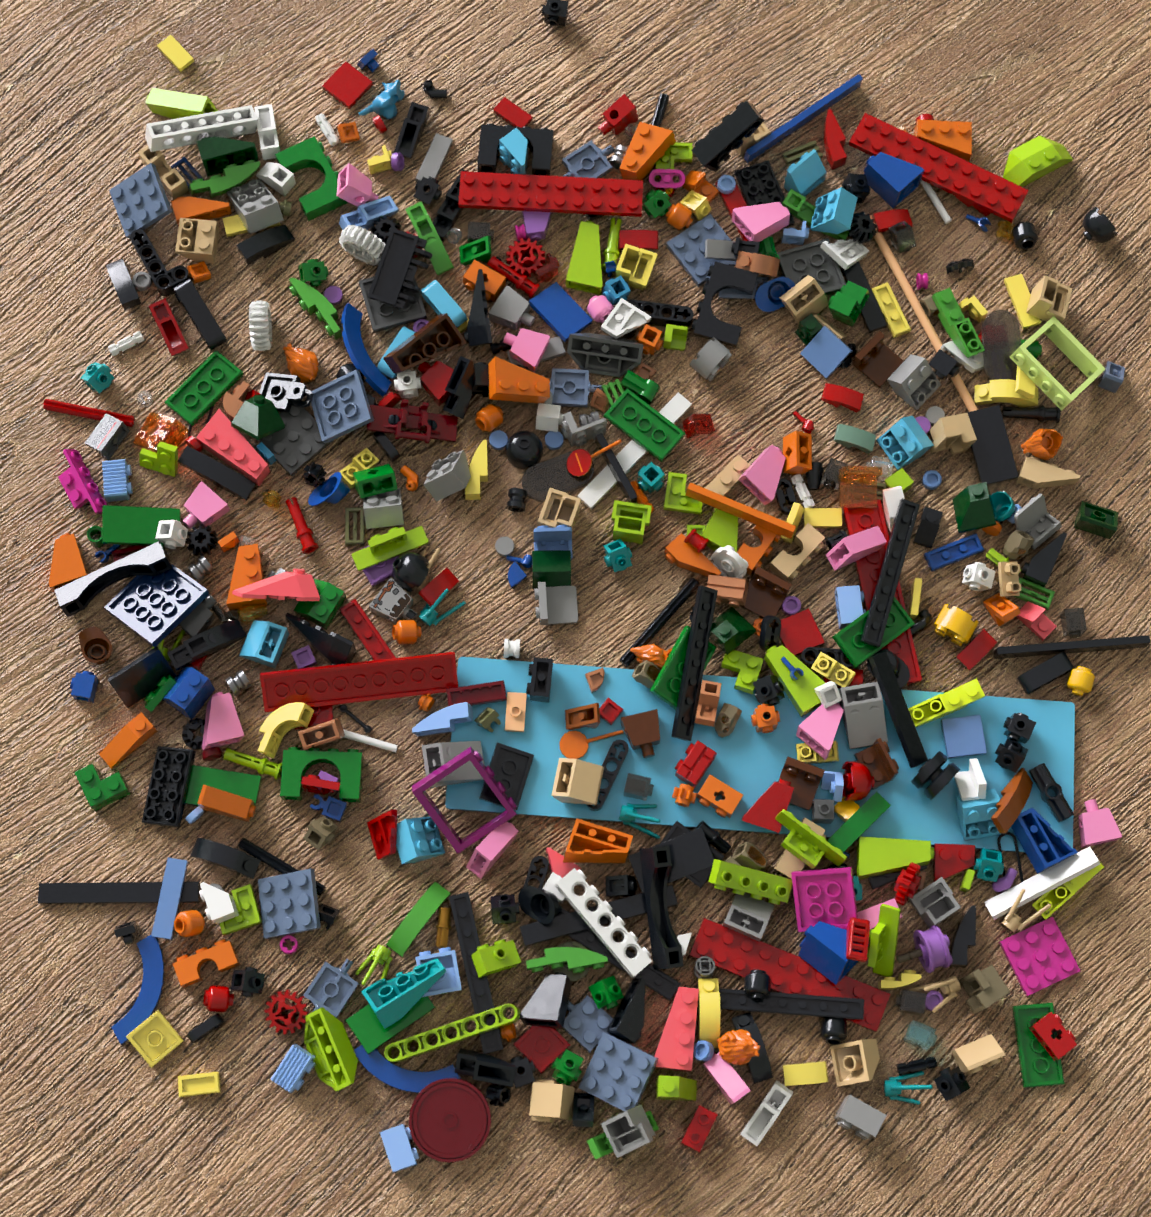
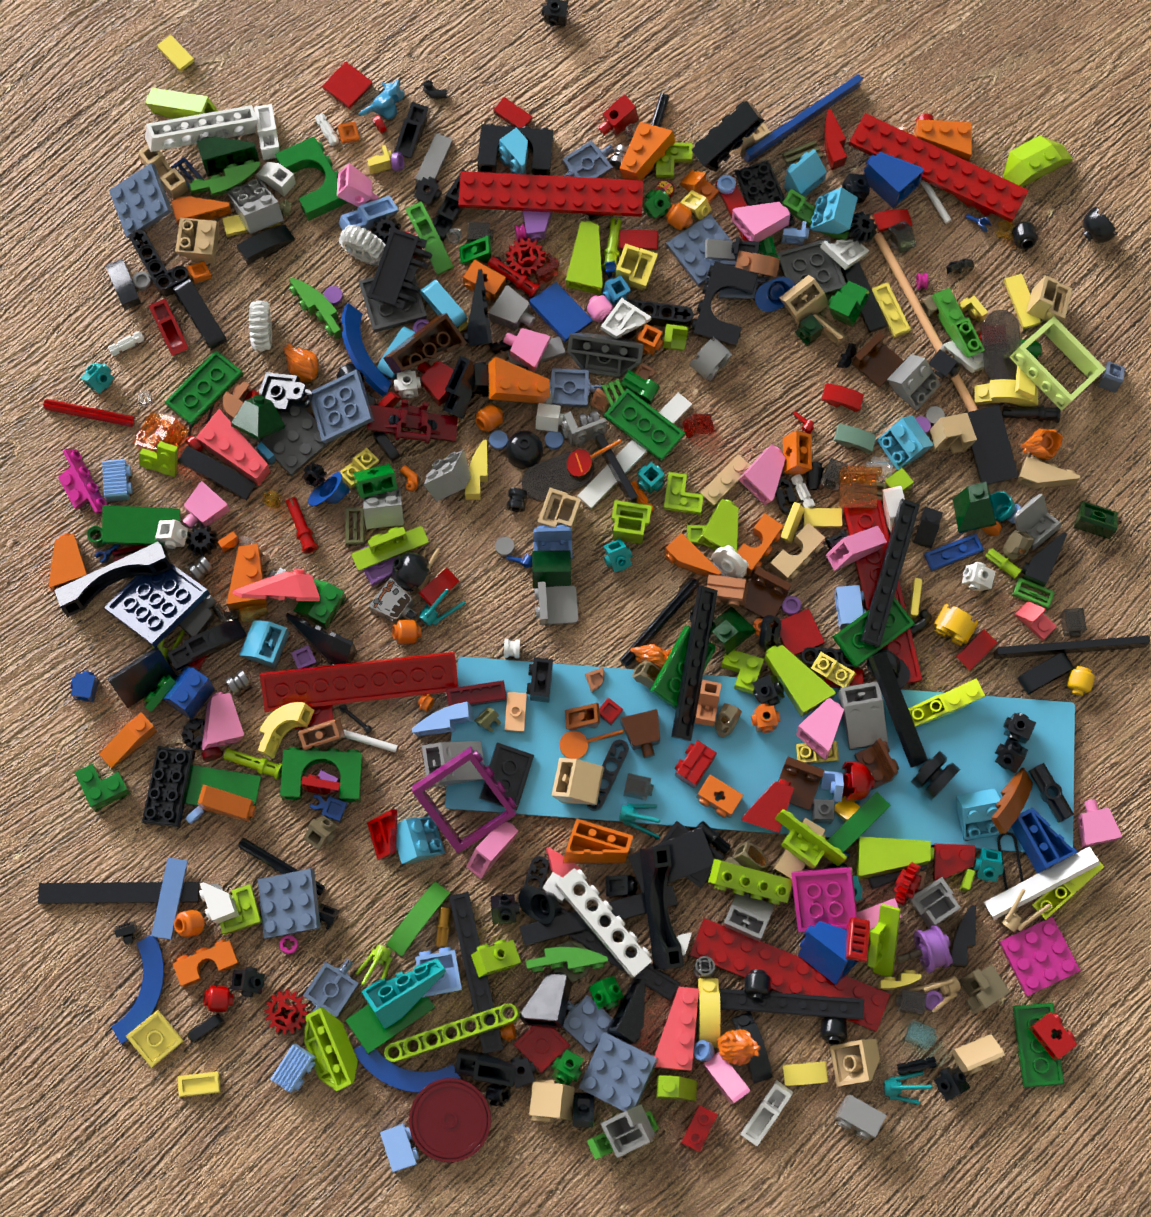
reddish brown piece [79,626,113,665] -> none
panel [85,413,130,460] -> none
black arch [190,838,261,879] -> none
green brick [298,259,328,287] -> none
red tile [339,599,396,660] -> none
blue tile [357,49,379,72] -> none
blue tile [508,561,527,588] -> none
dark pink plate [649,169,685,189] -> none
orange gear [672,784,697,807] -> none
red bush [684,528,710,553] -> none
orange tile [686,483,796,539] -> none
blue hand [781,657,804,680] -> none
medium blue tile [800,326,852,378] -> none
white slope [814,681,842,708] -> none
medium blue tile [922,470,942,490] -> none
medium blue tile [941,715,987,759] -> none
white panel [954,758,987,801] -> none
orange slope [983,593,1021,626] -> none
medium lavender arm [992,868,1018,892] -> none
tan hips [996,561,1021,597] -> none

